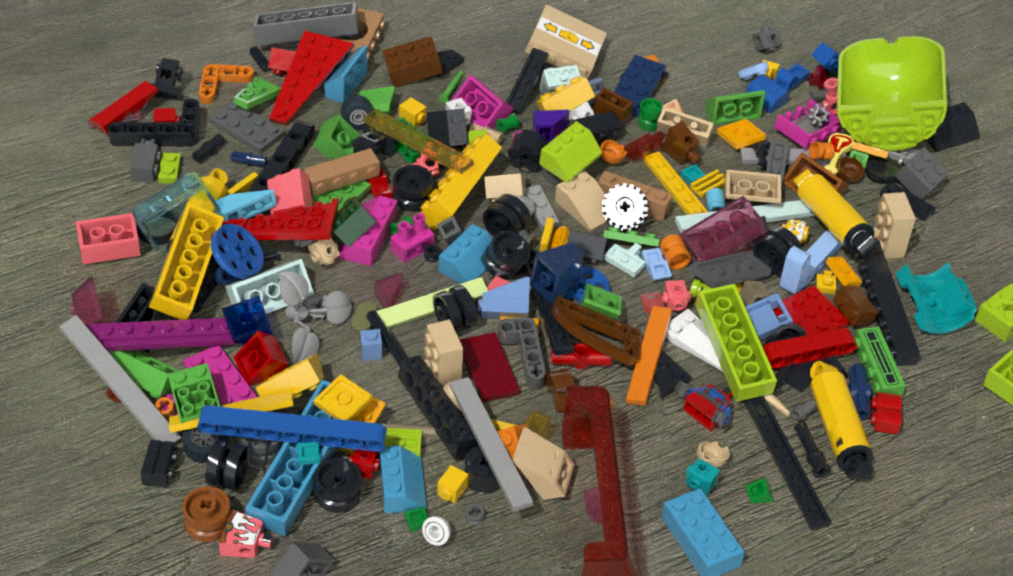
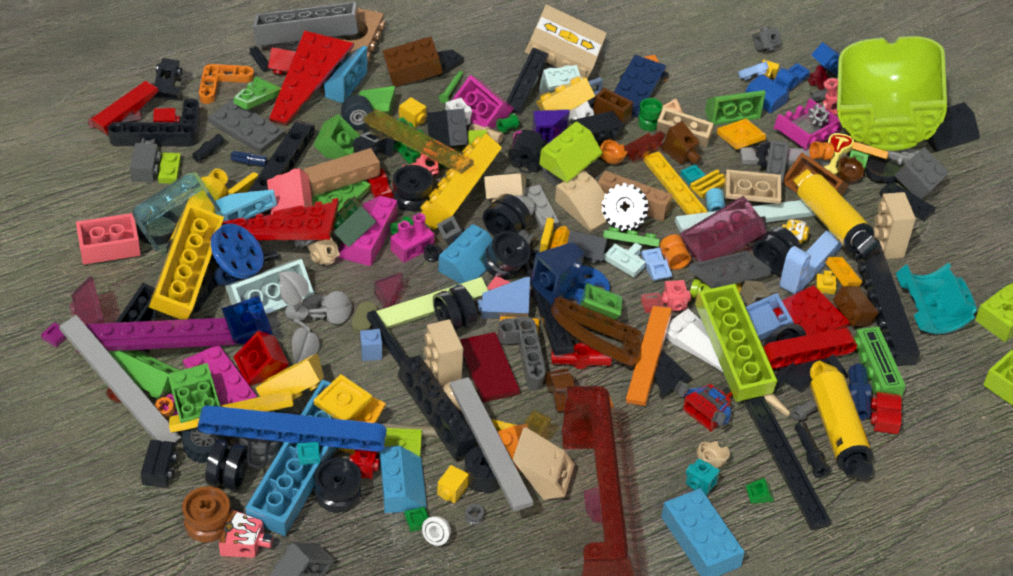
none -> magenta tile [41,322,67,348]

